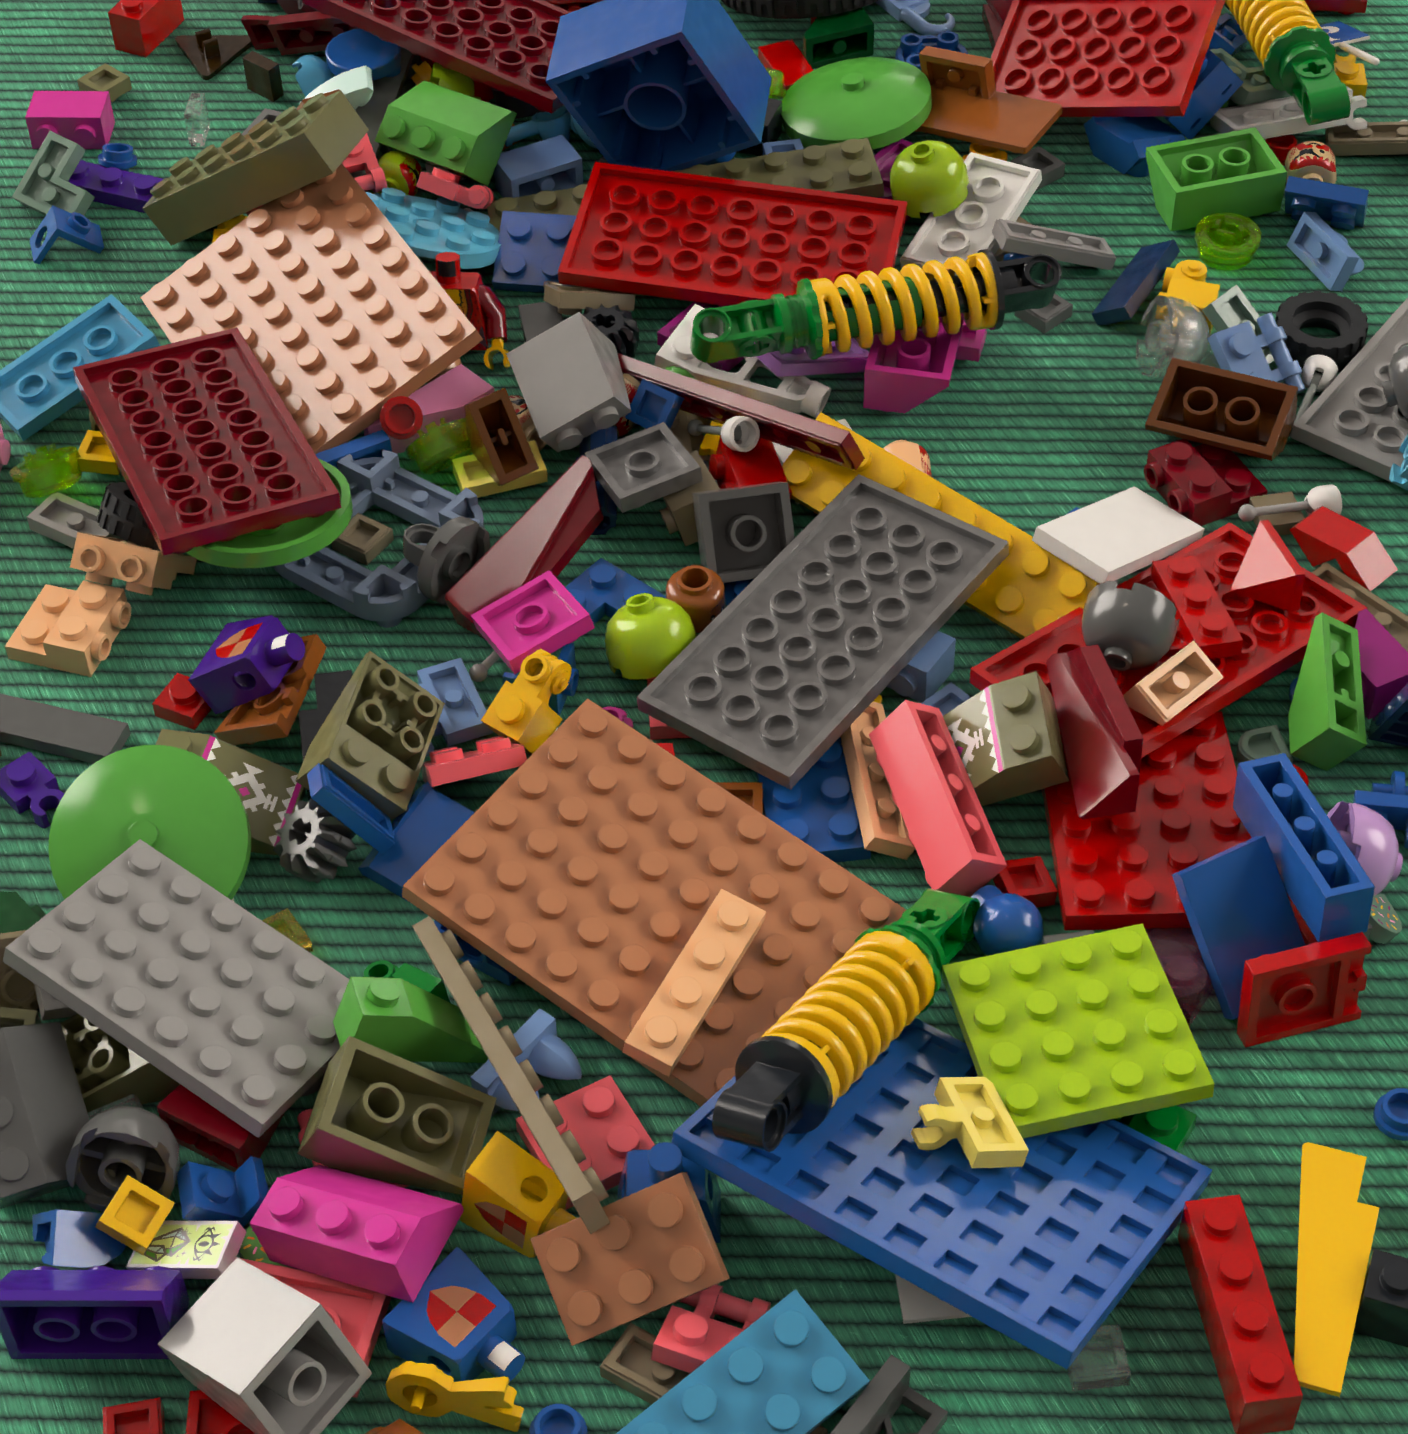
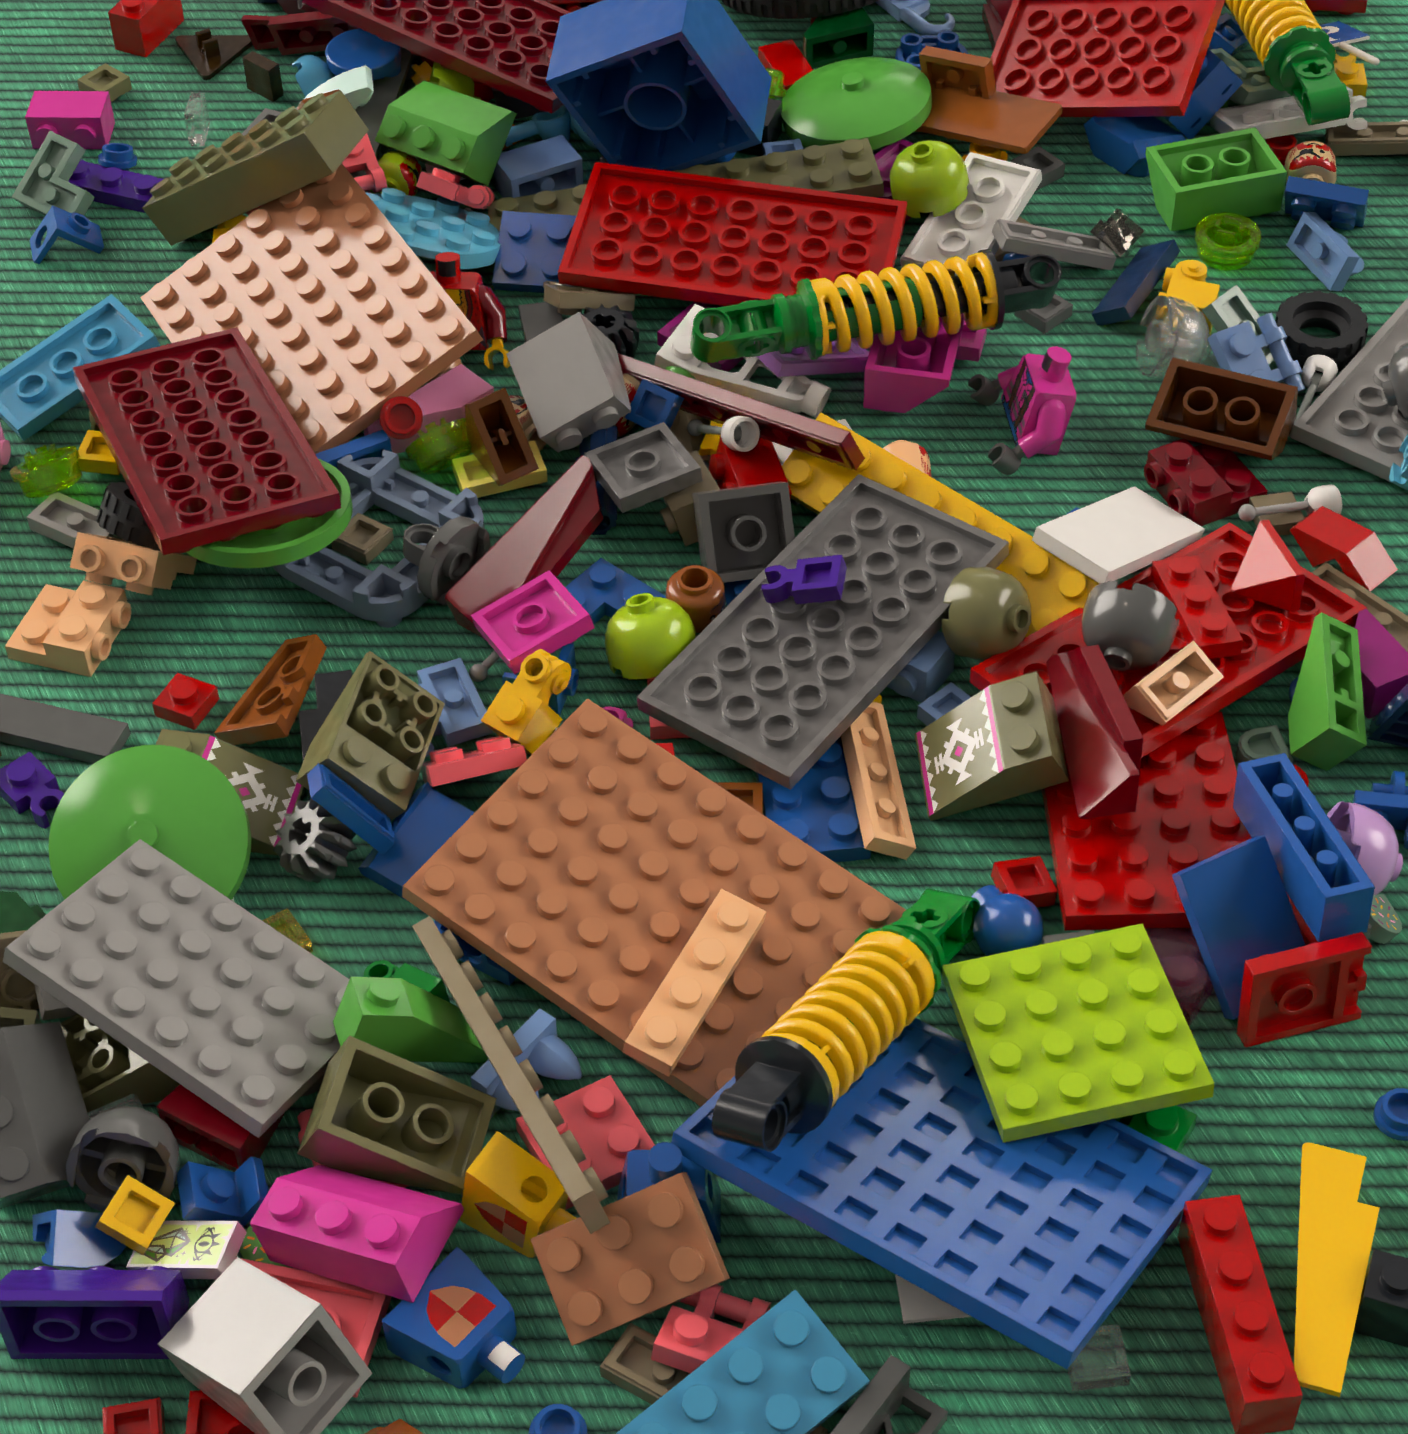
dark purple torso [188,615,305,714] -> none
yellow piece [385,1361,524,1432] -> none
coral brick [868,700,1007,897] -> none
light yellow plate [911,1077,1029,1168] -> none
none -> dark purple plate [761,555,847,604]
none -> olive cylinder [942,567,1031,660]
none -> dark pink torso [968,346,1076,475]
none -> clear smoke slope [1090,208,1144,257]

